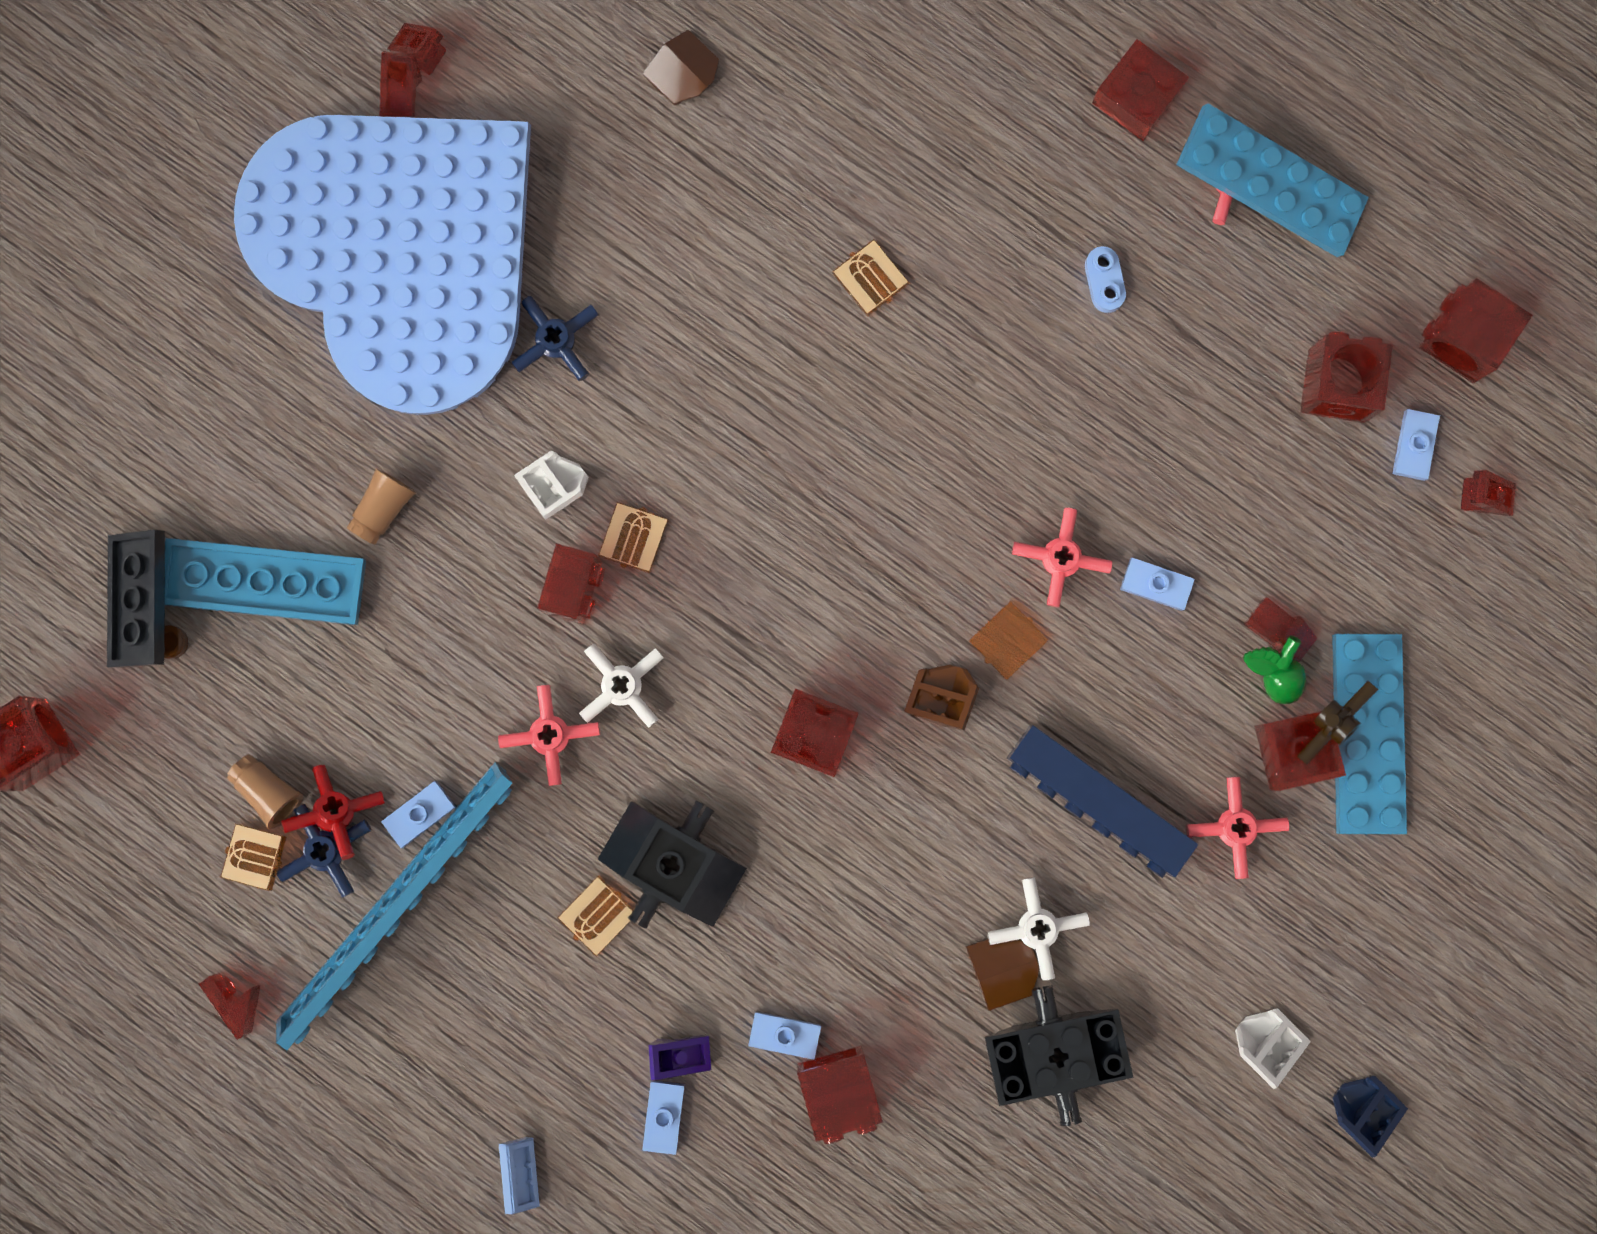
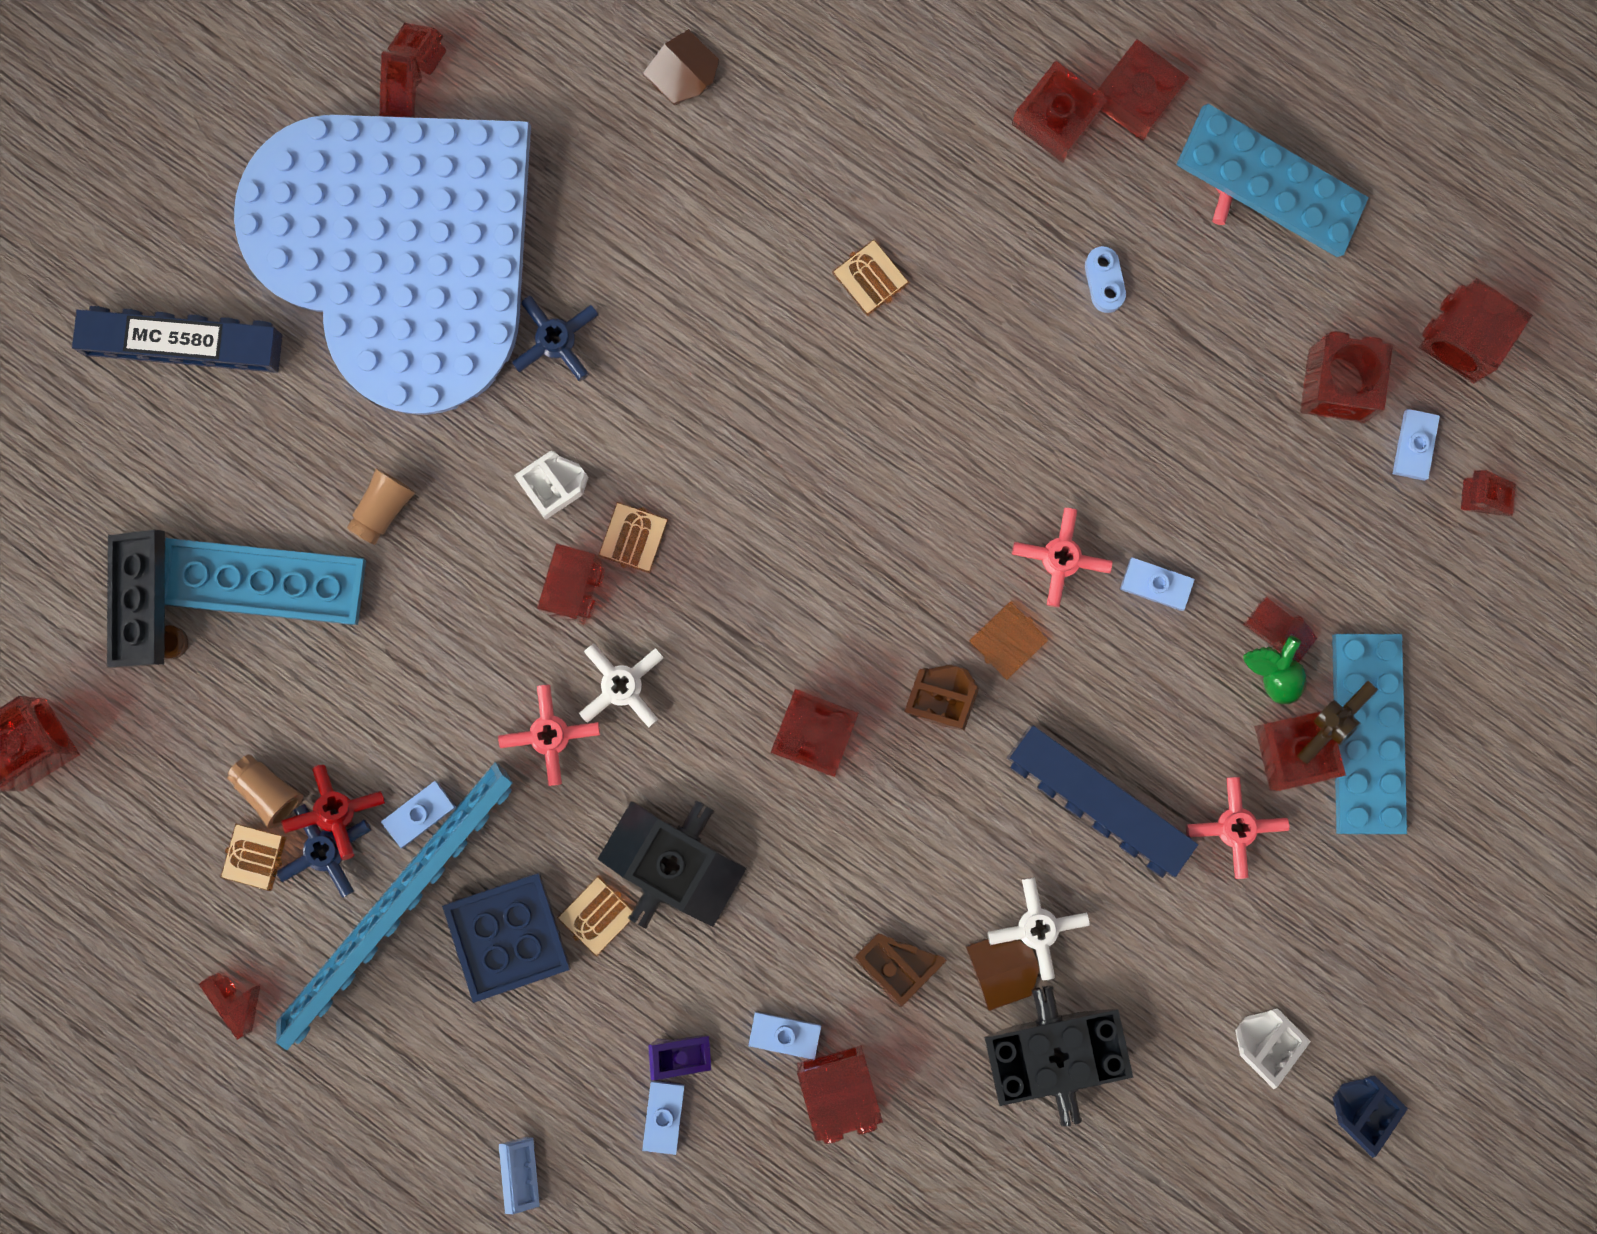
none -> dark blue brick [72,306,283,373]
none -> dark blue plate [442,873,571,1003]
none -> reddish brown wing [853,933,947,1007]
none -> clear red brick [1012,61,1108,163]

